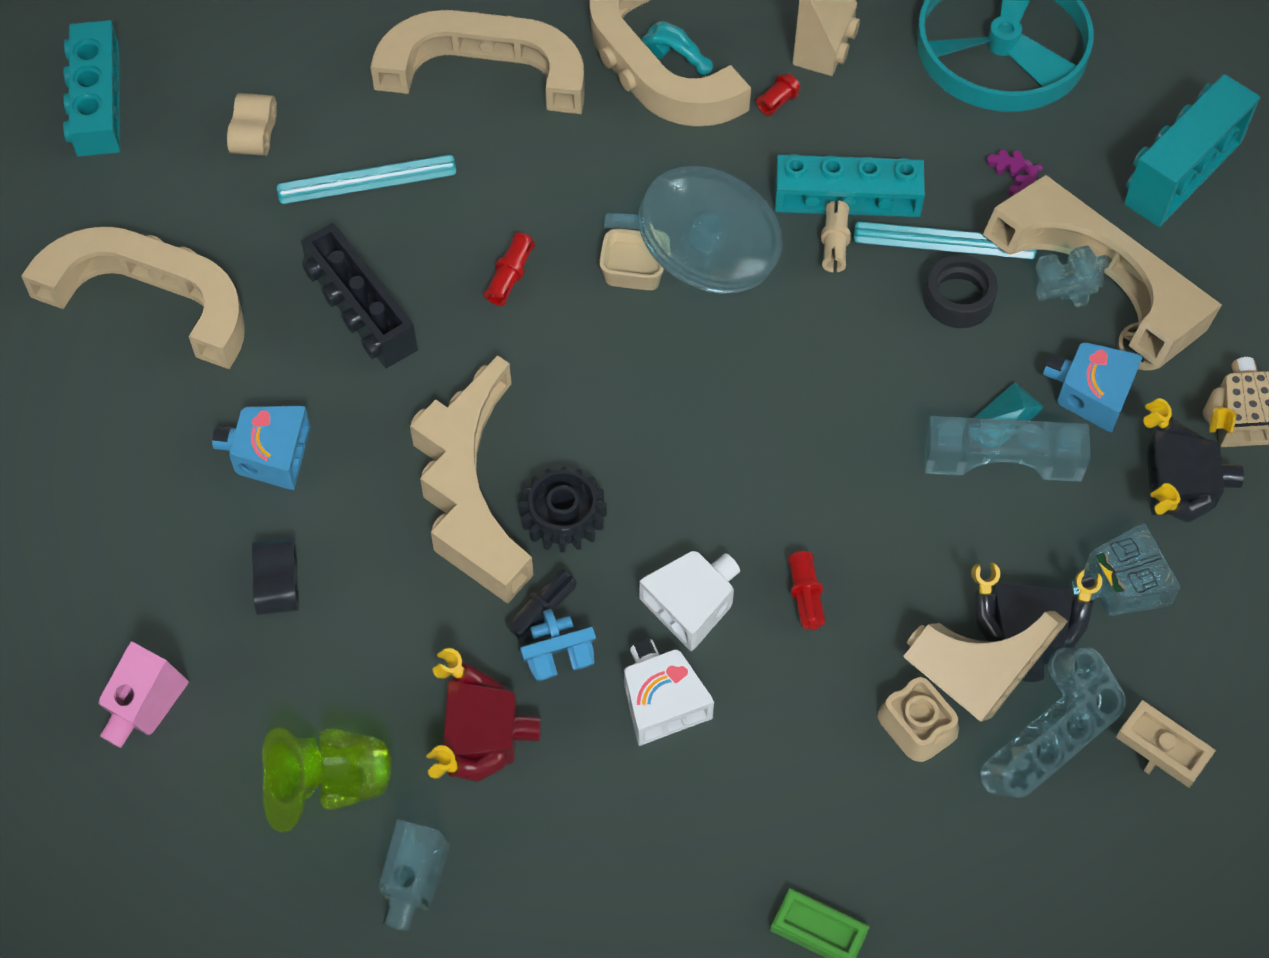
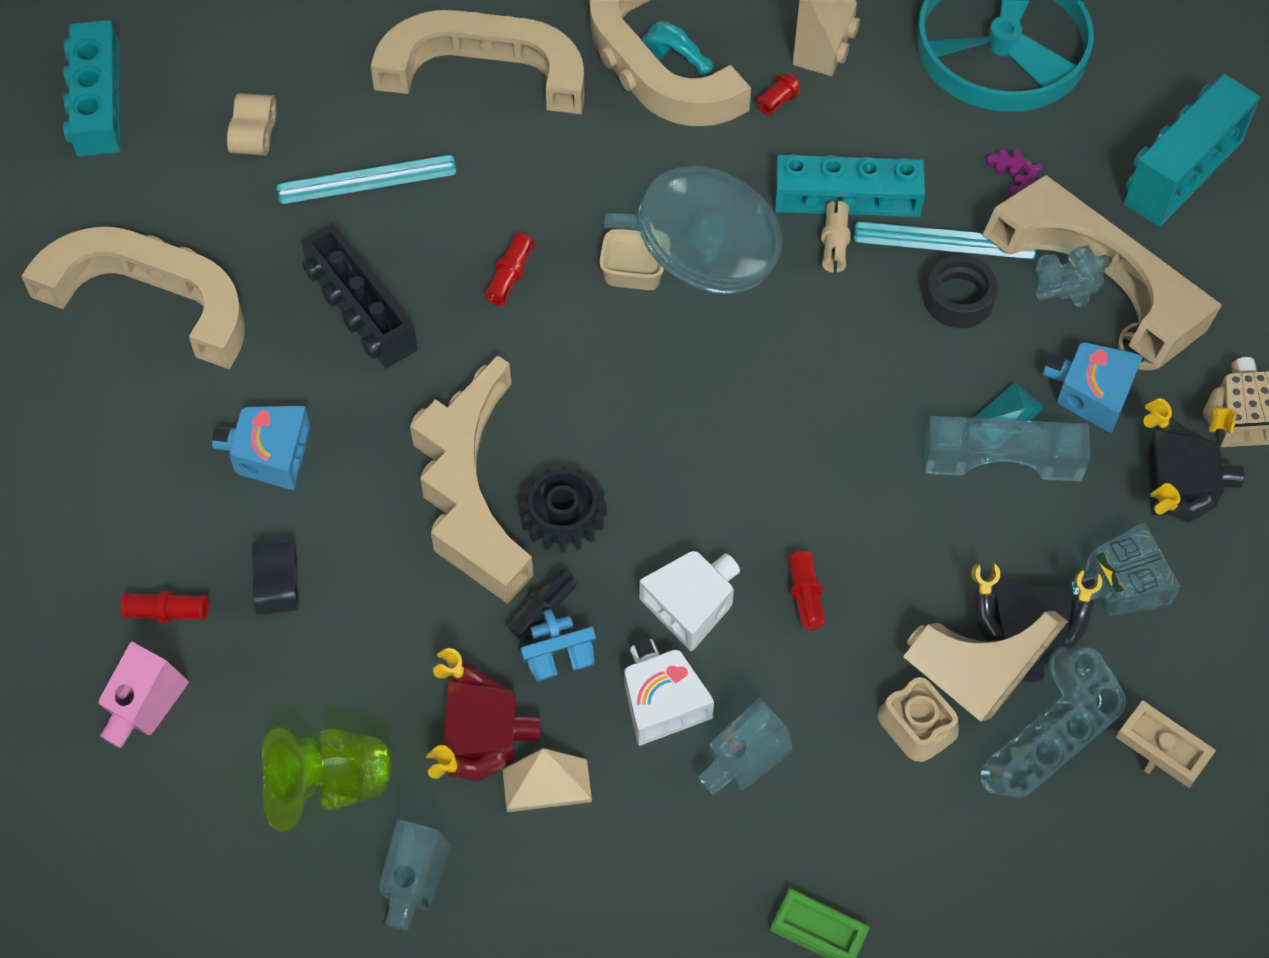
none -> red pin [121,590,209,623]
none -> tan slope [503,748,592,812]
none -> clear light blue torso [697,698,793,795]

